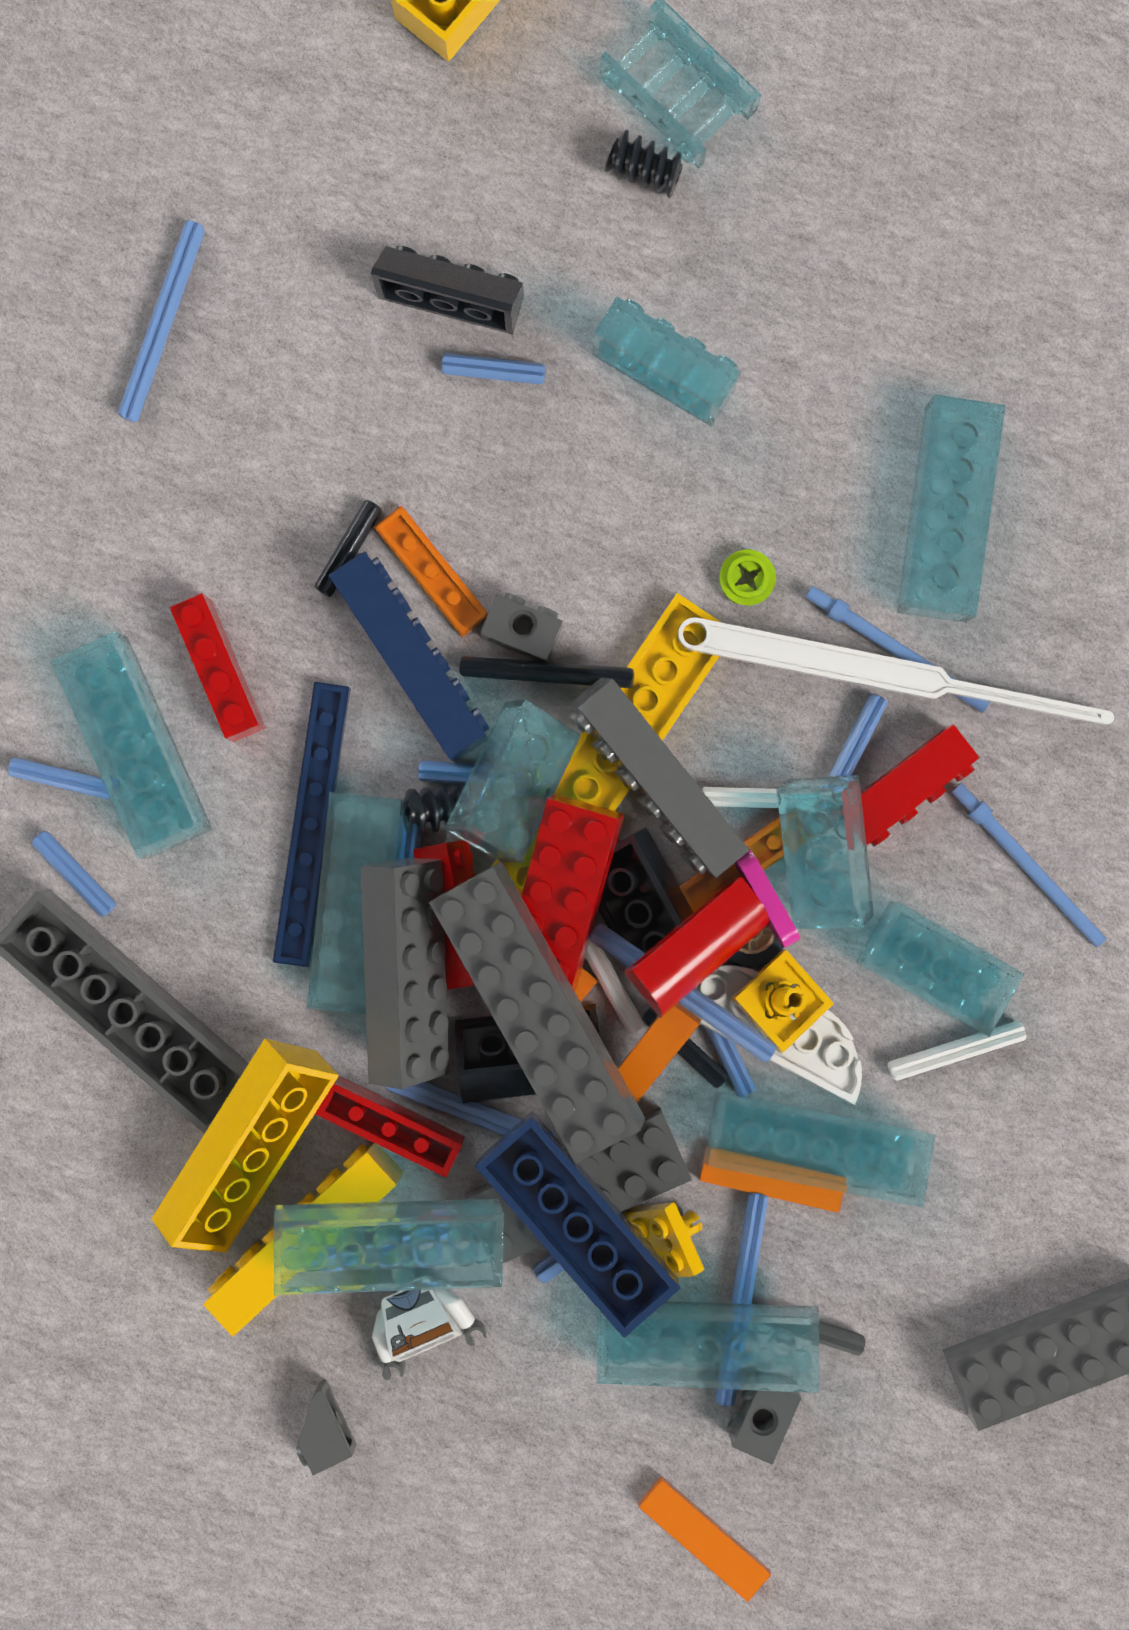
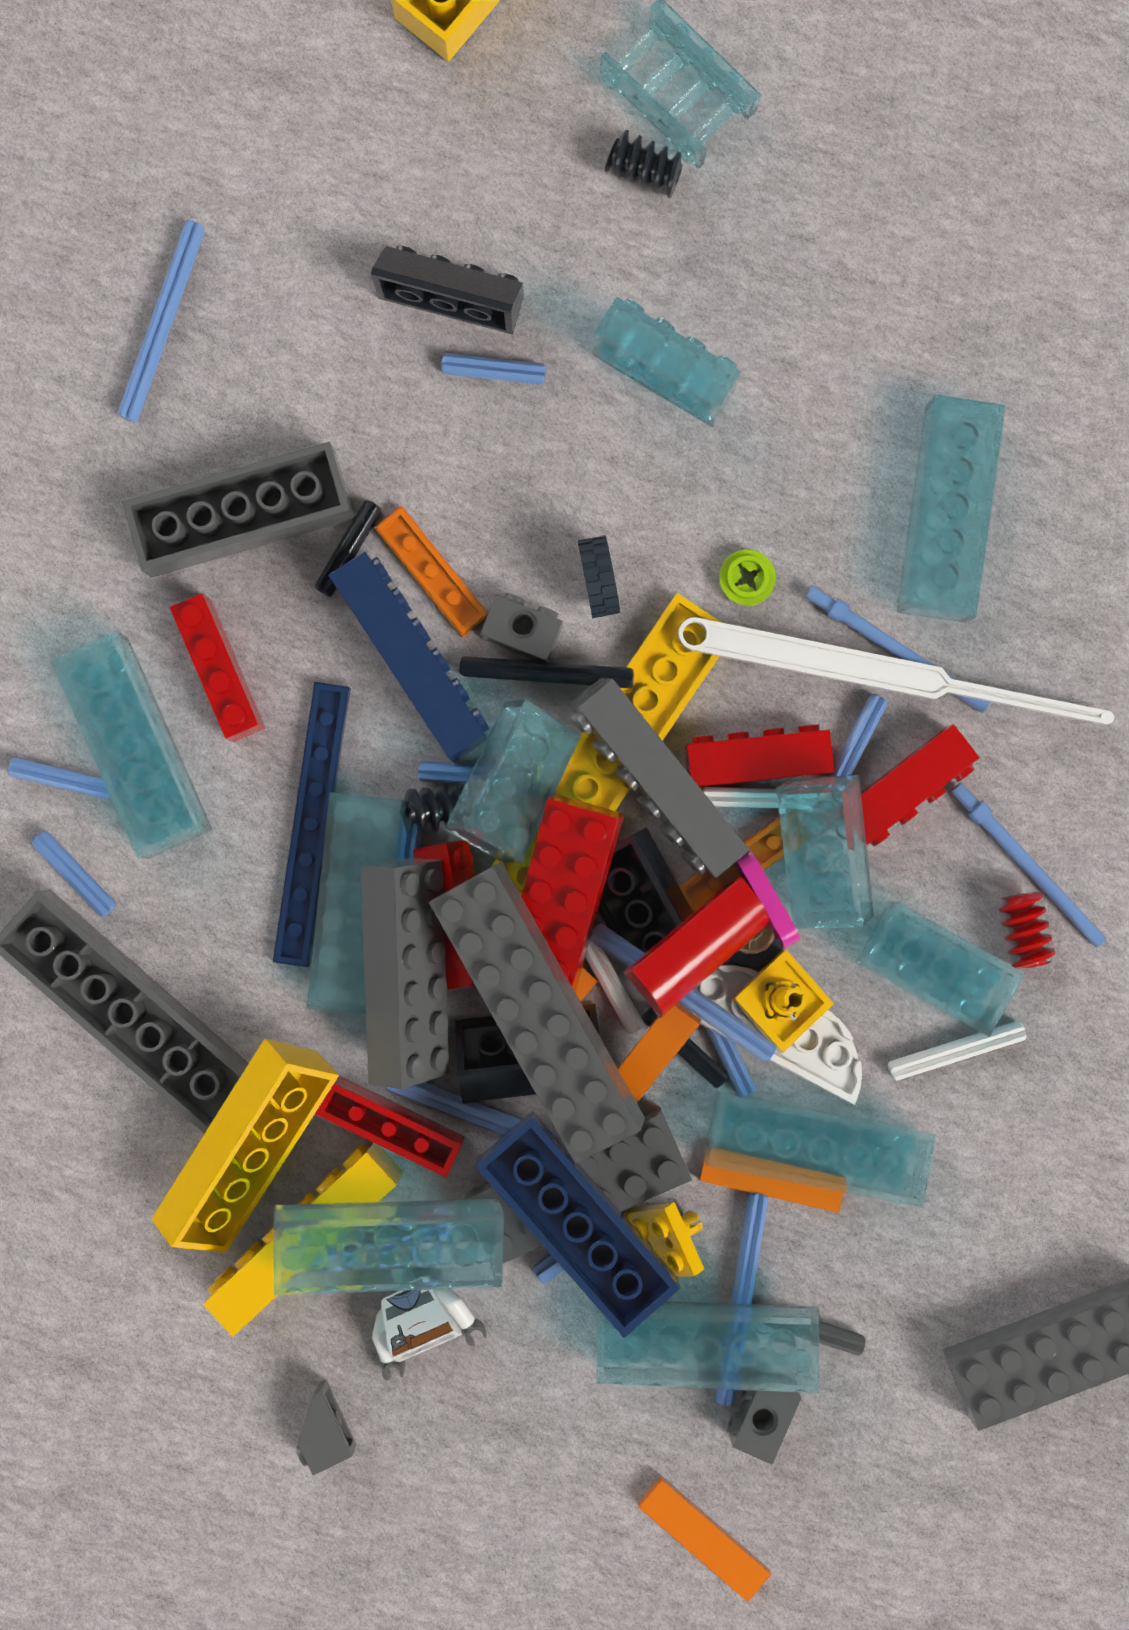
none -> dark grey brick [122,441,354,578]
none -> black wheel [578,535,621,619]
none -> red brick [685,724,834,788]
none -> red piece [999,892,1055,969]

